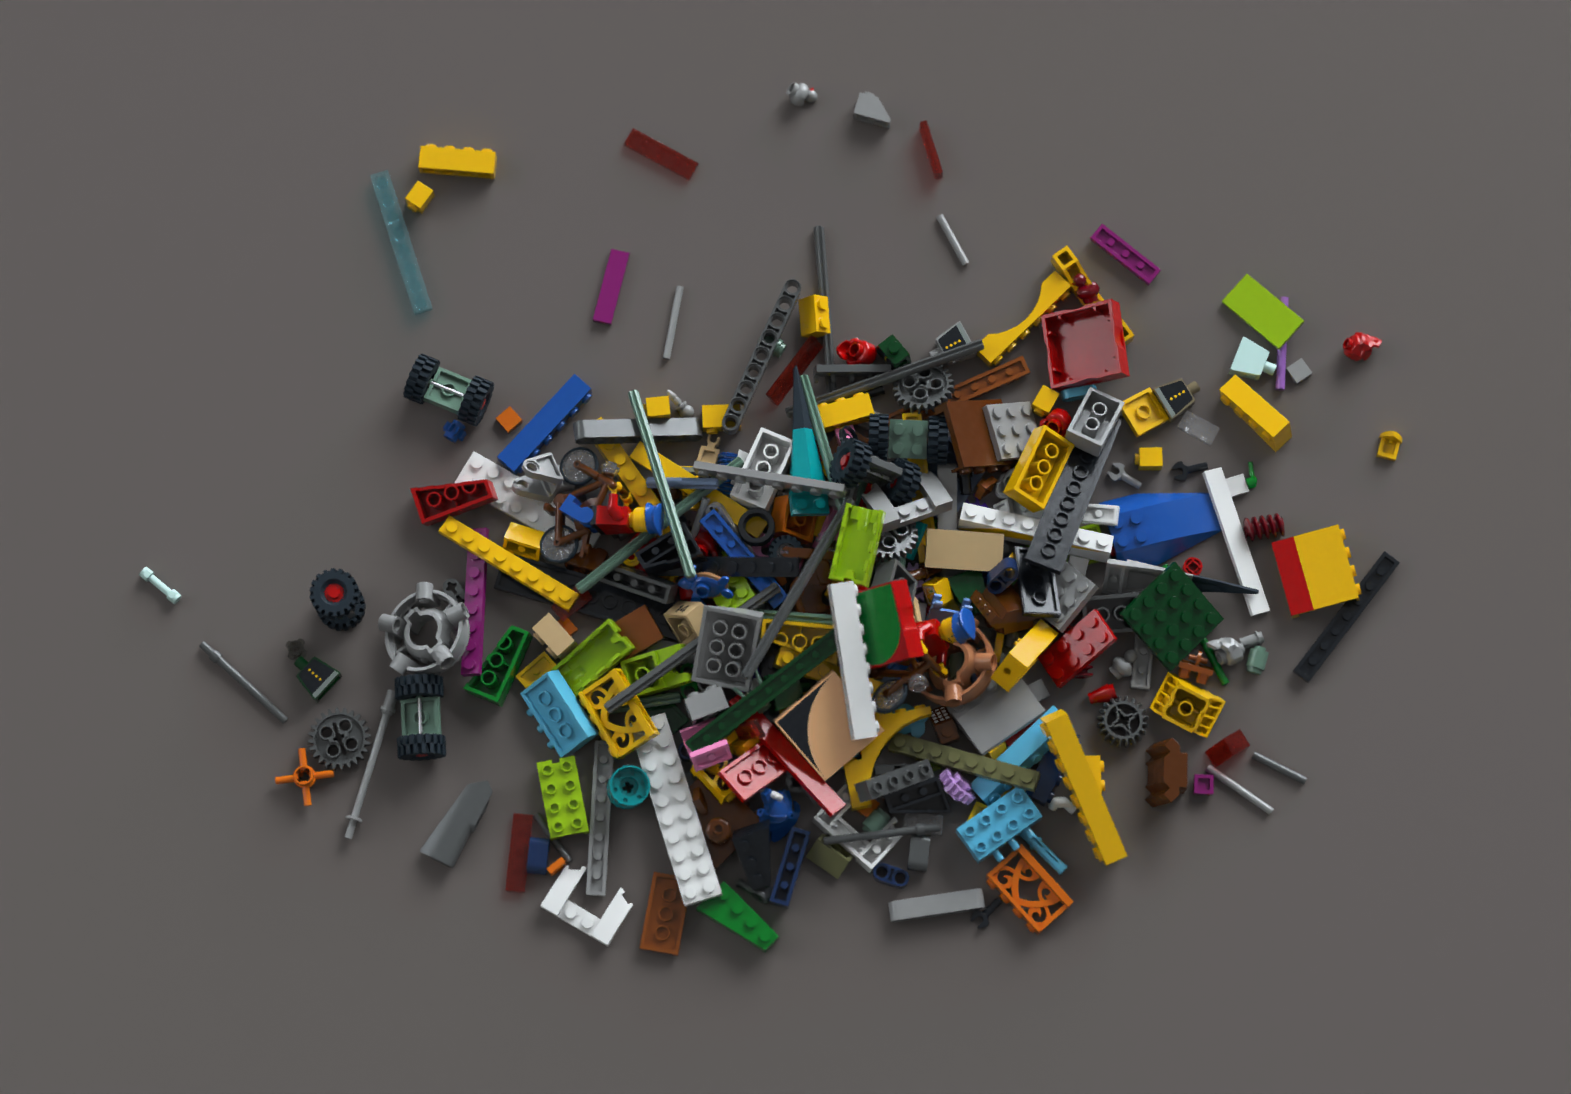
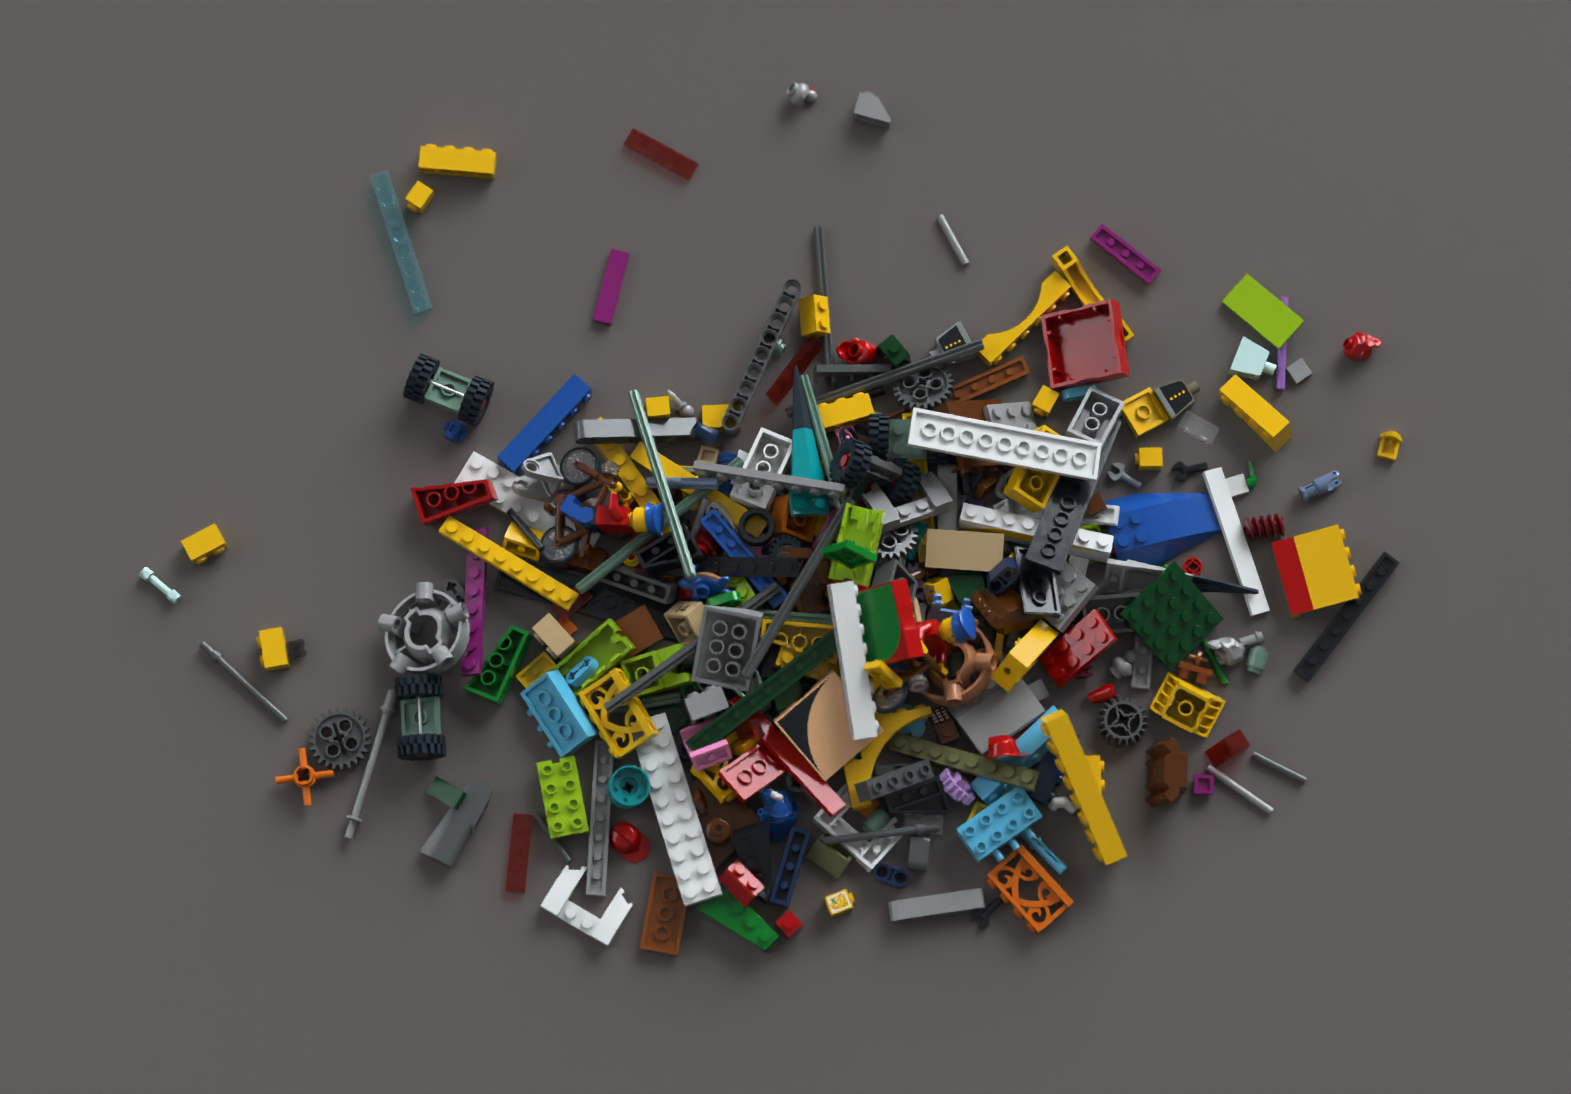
torso [294,656,342,703] -> none
black plate [309,568,366,631] -> none
orange tile [496,406,523,434] -> none
dark blue beam [527,837,550,875] -> none
orange tile [546,856,566,876] -> none
light grey bar [663,286,684,360] -> none
clear red tile [919,120,943,179] -> none
red head [1039,408,1072,438] -> none
dark red animal [1072,274,1100,304] -> none
none -> yellow brick [181,523,228,565]
none -> yellow brick [256,627,290,672]
none -> dark green tile [426,776,467,810]
none -> black bar [507,508,545,552]
none -> medium azure beam [565,656,599,688]
none -> red piece [609,821,650,862]
none -> dark blue cone [692,422,721,447]
none -> green beam [705,591,742,608]
none -> red brick [718,860,764,907]
none -> red brick [775,910,803,939]
none -> green plate [822,540,877,569]
none -> yellow brick [824,889,855,918]
none -> yellow plate [864,660,903,689]
none -> white plate [907,407,1102,482]
none -> red piece [983,735,1031,759]
none -> reddish brown tile [1088,491,1108,517]
none -> sand blue piece [1298,471,1341,502]

